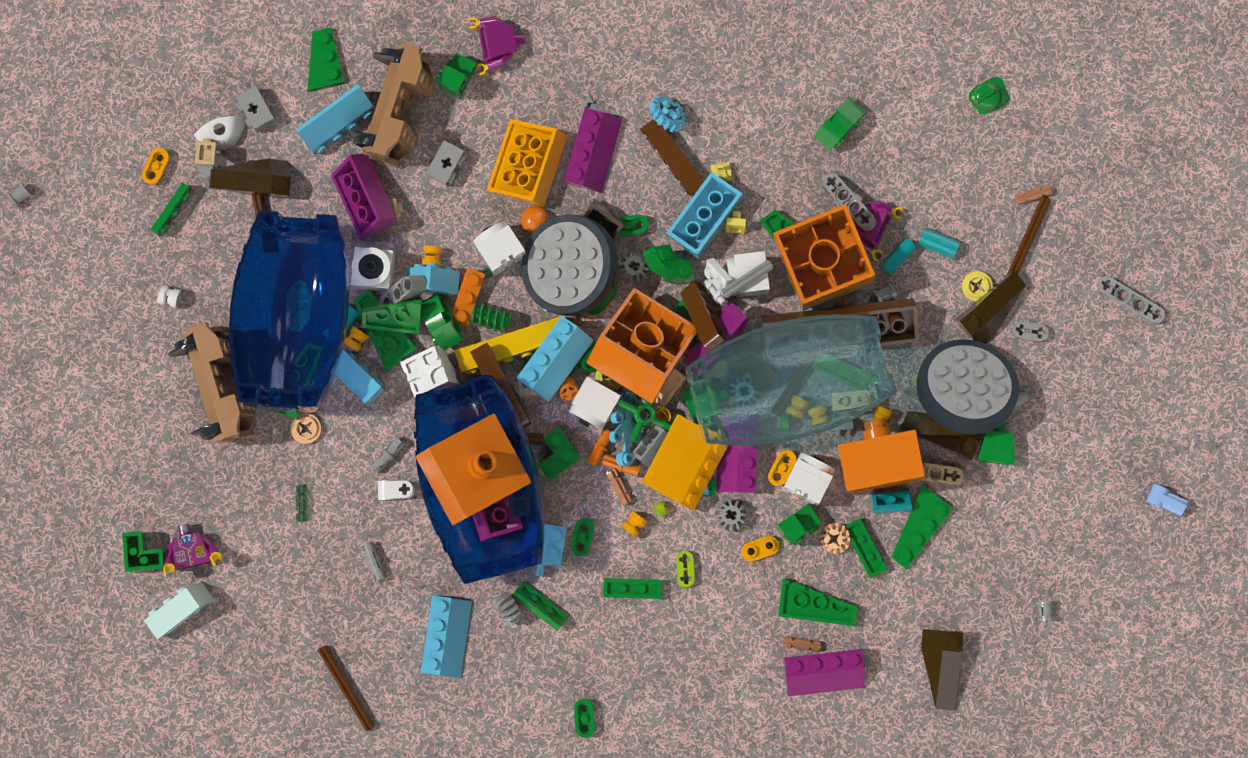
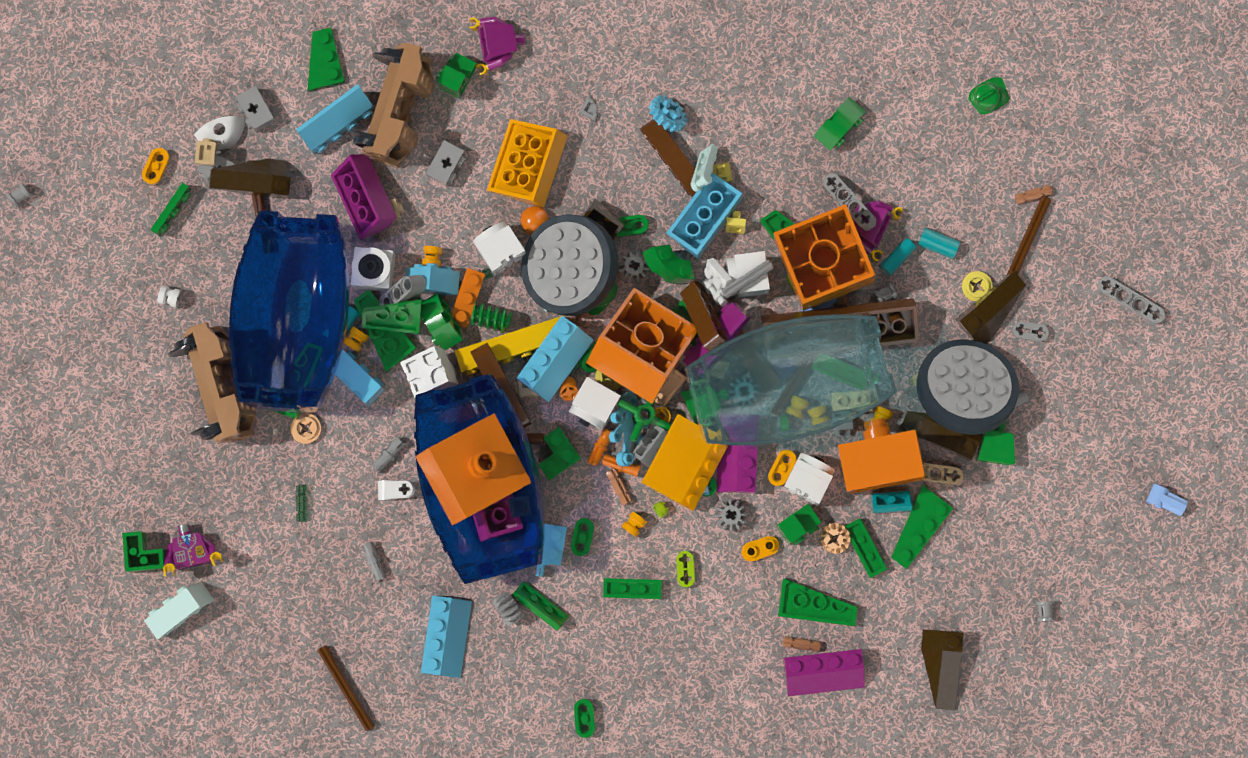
magenta slope [564,107,622,193] -> none
none -> light aqua plate [691,144,718,192]

